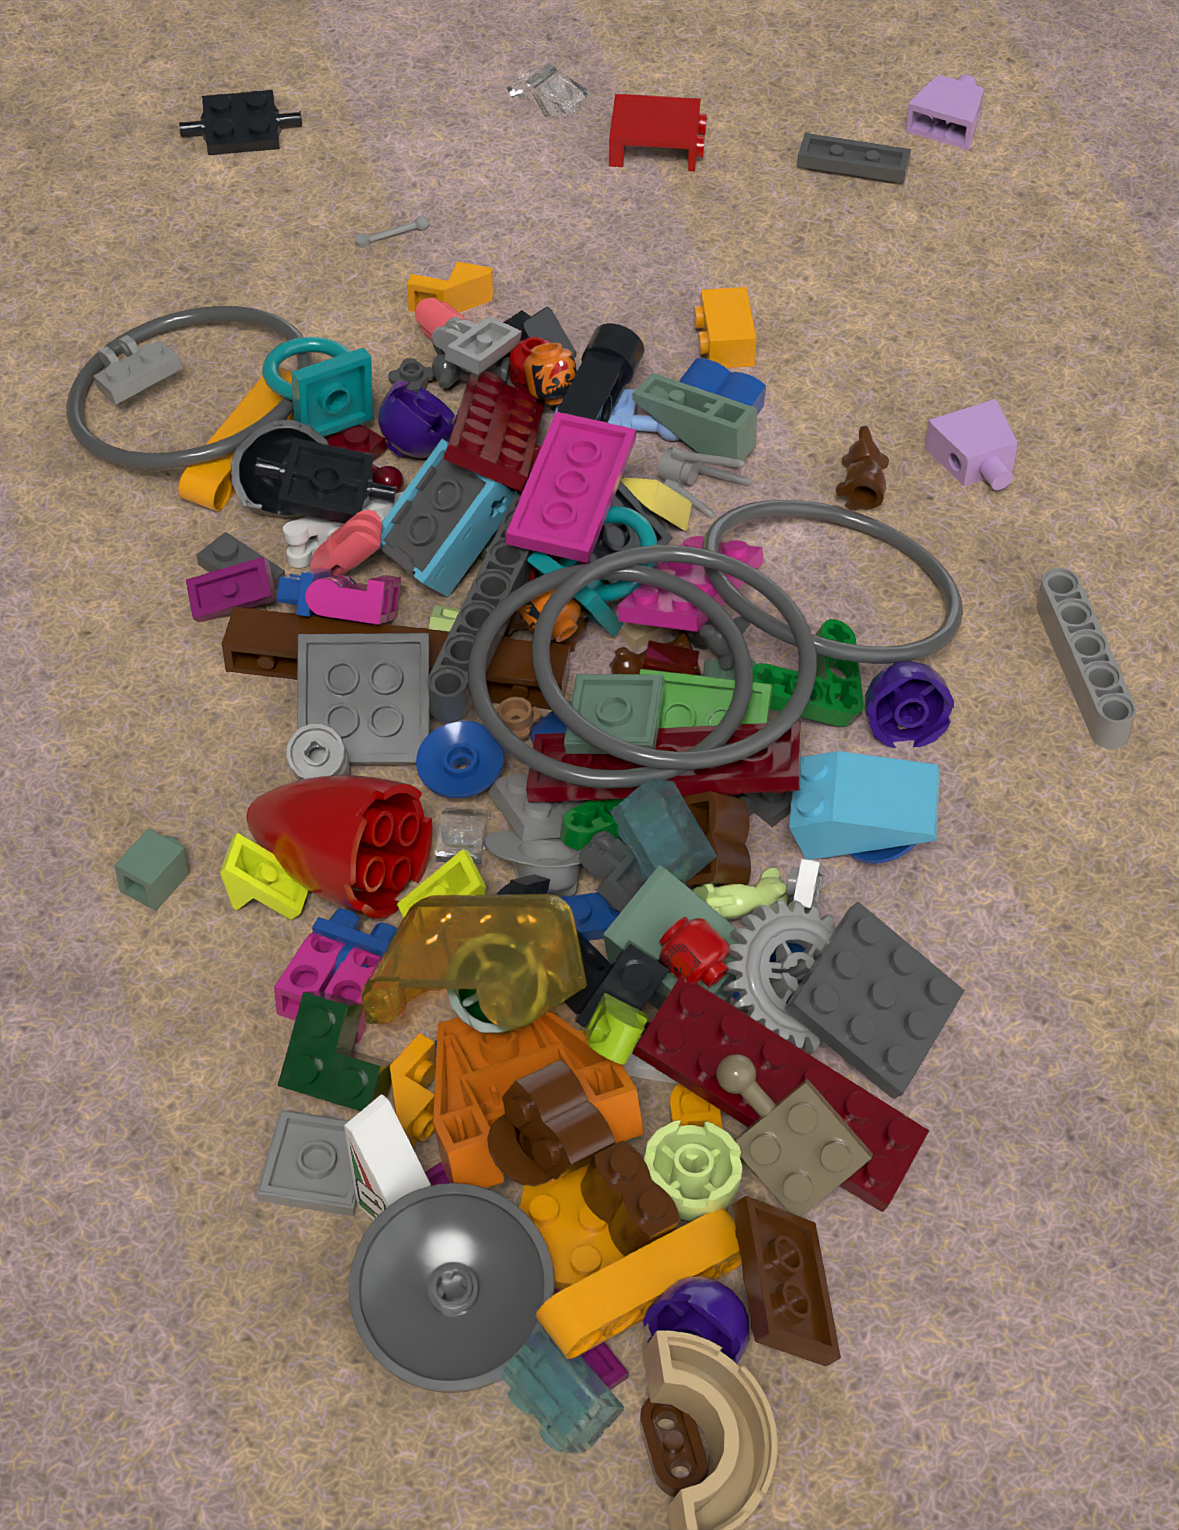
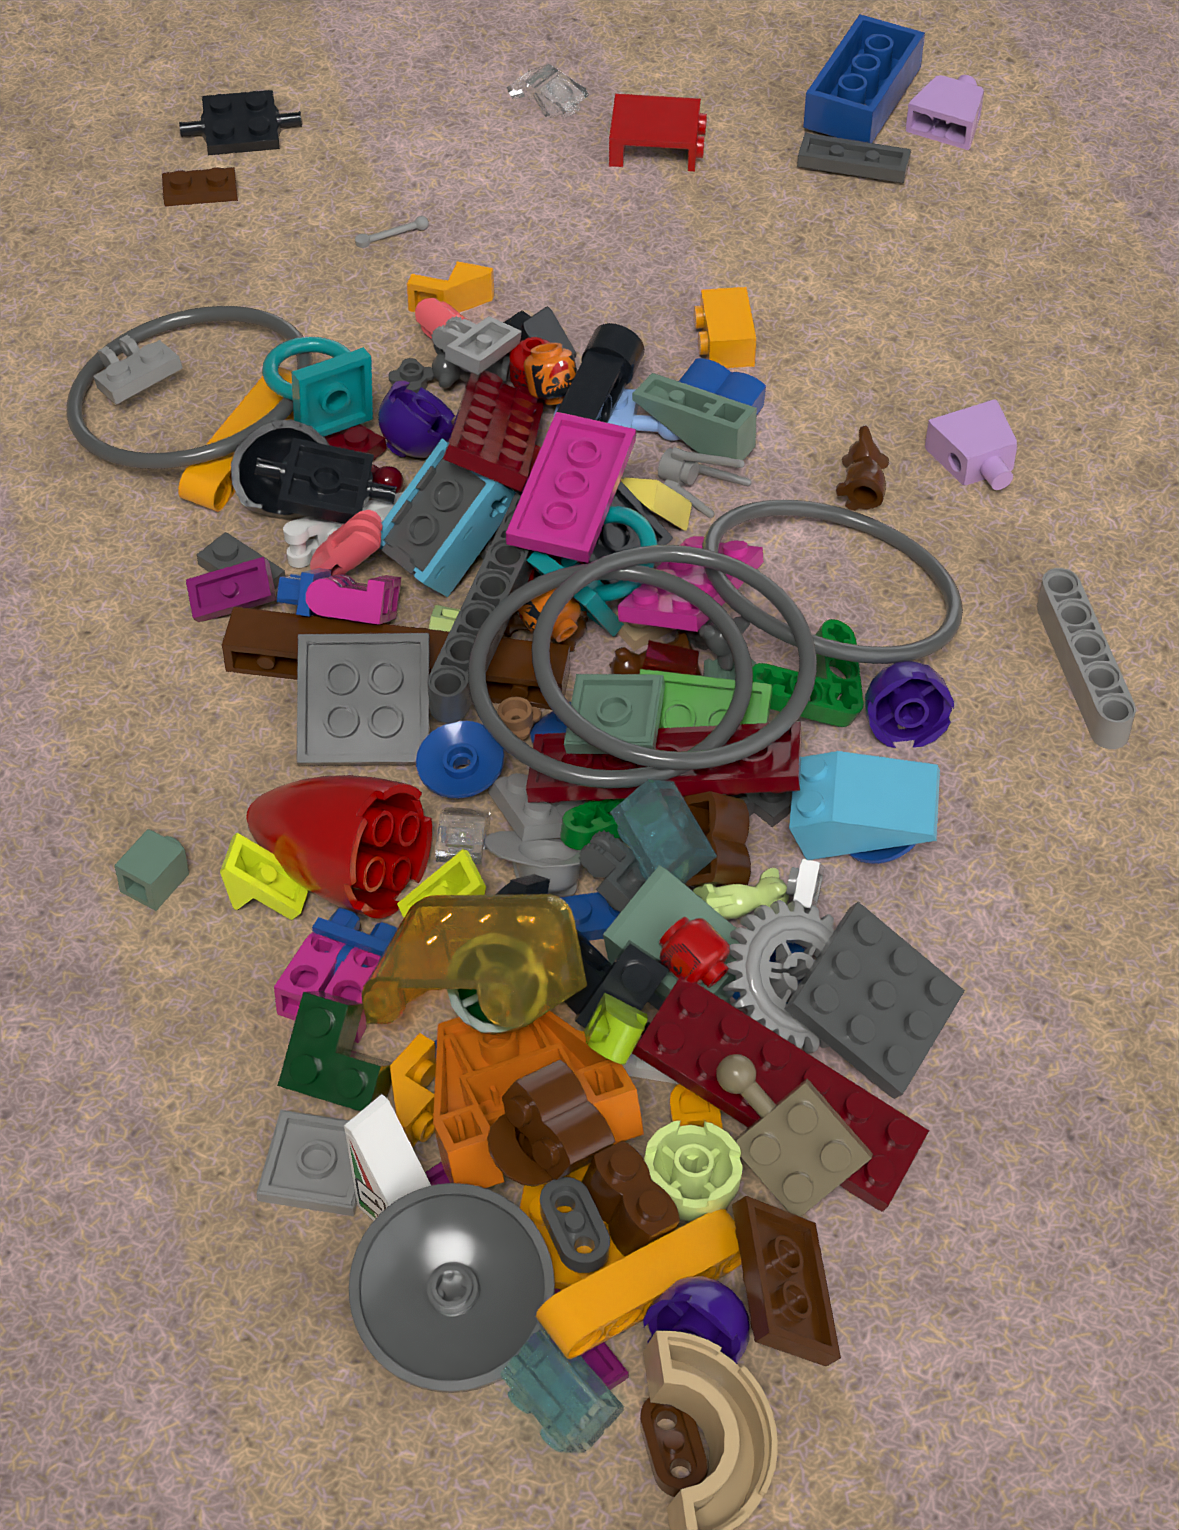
light grey wheel [286,724,350,780] -> none
none -> reddish brown plate [162,167,238,207]
none -> dark grey plate [540,1177,610,1273]
none -> blue brick [803,14,925,143]

